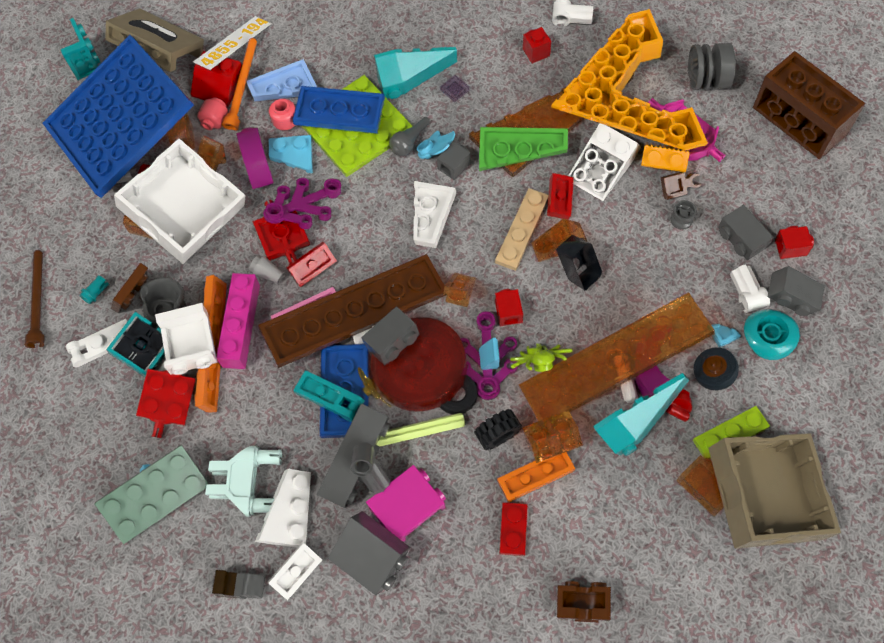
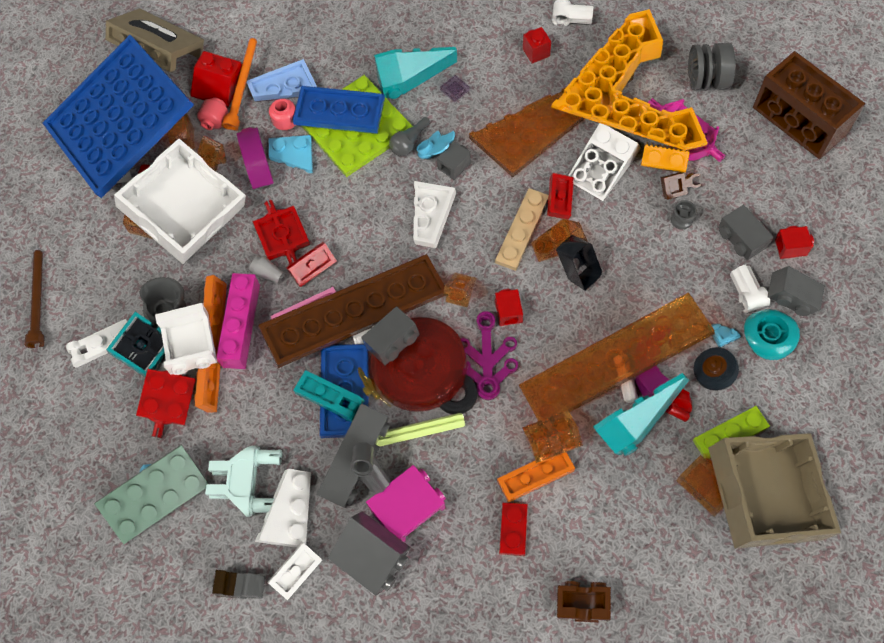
teal bracket [60,18,101,80] -> none
teal pin [80,275,109,304] -> none
reddish brown plate [111,263,149,313] -> none
white sticker [193,16,272,70] -> none
magenta plant [263,178,341,229] -> none
black tyre [474,409,522,450] -> none
bright green wing [479,127,568,171] -> none
medium azure slope [479,338,500,370] -> none
lime animal [510,343,573,372] -> none

